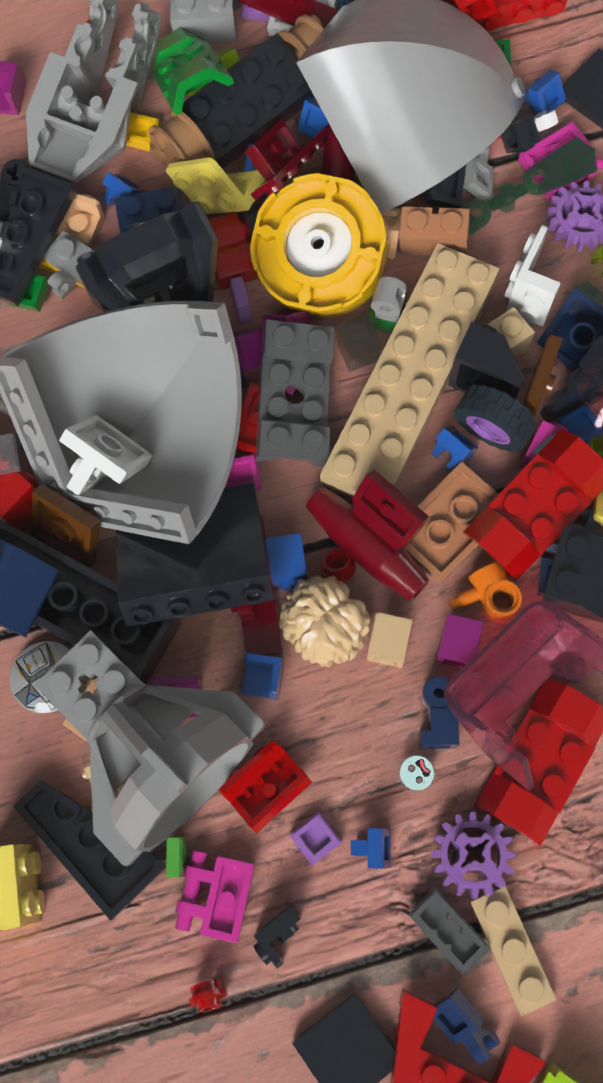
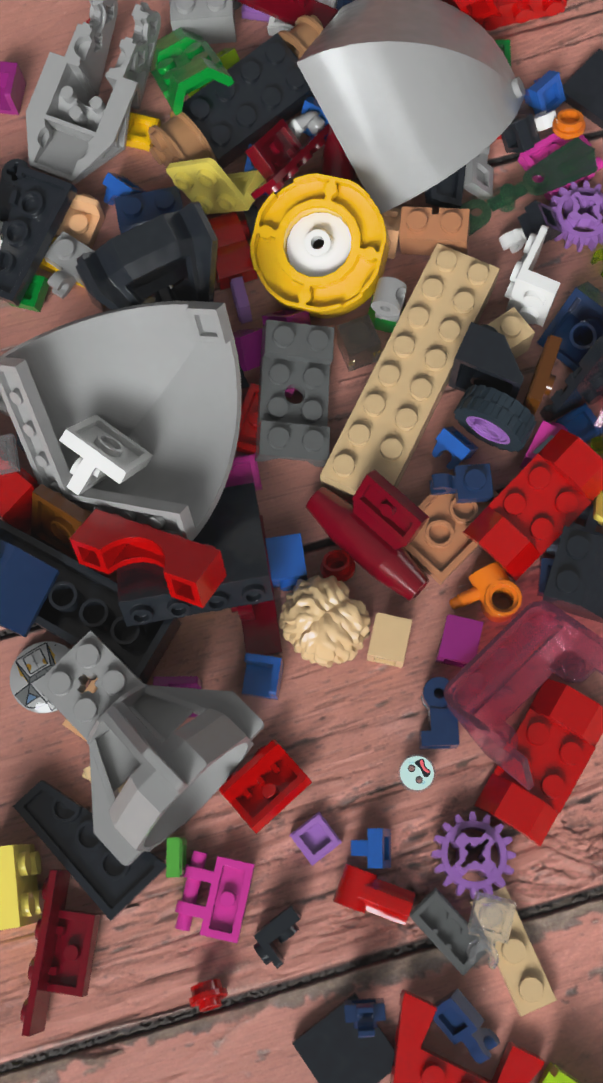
none -> dark red bracket [21,869,100,1037]
none -> red arch [70,509,227,608]
none -> light grey arm [288,110,325,140]
none -> red piece [333,863,416,925]
none -> dark blue plate [344,998,386,1038]
none -> dark blue plate [429,463,494,504]
none -> clear plate [467,891,516,970]
none -> black piece [499,200,562,254]
none -> orange plate [552,109,586,140]

